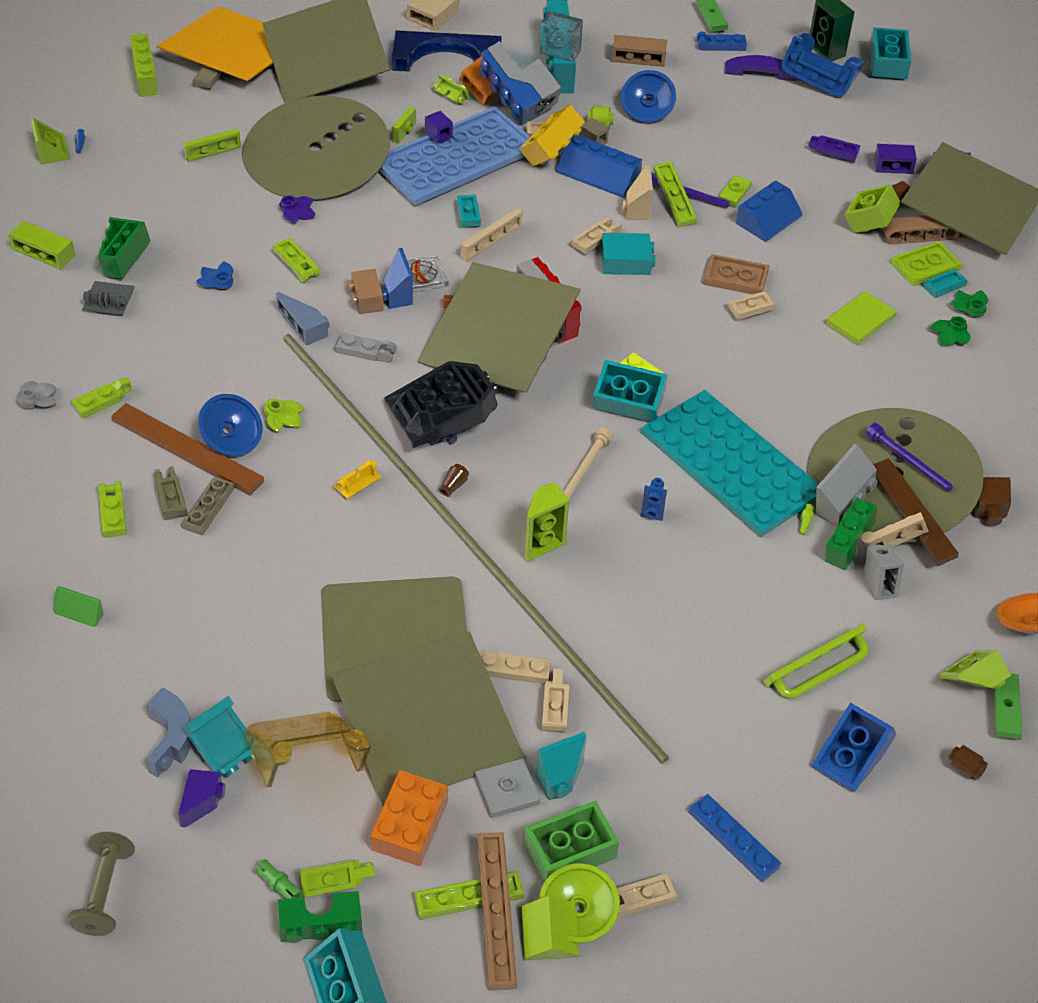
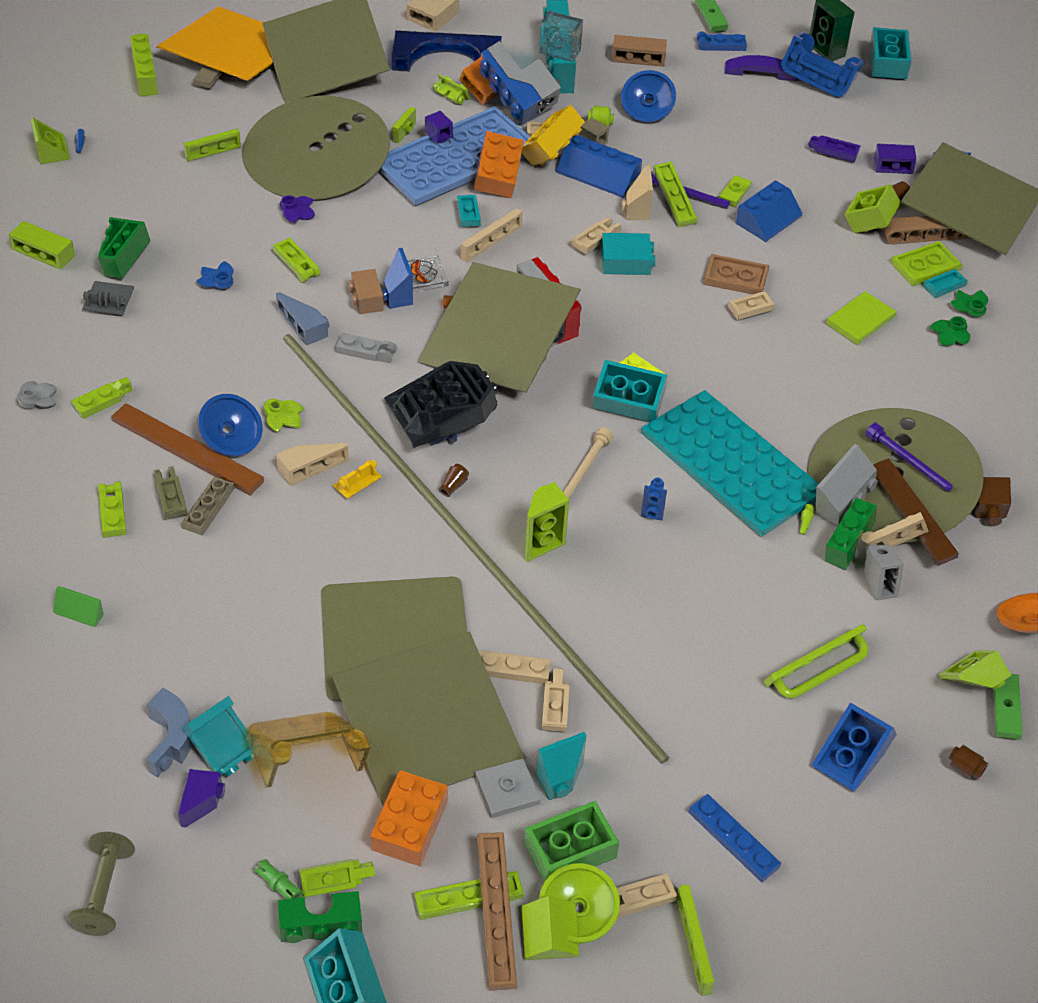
none -> tan slope [276,443,349,486]
none -> orange brick [474,131,524,198]
none -> lime tile [677,884,714,996]

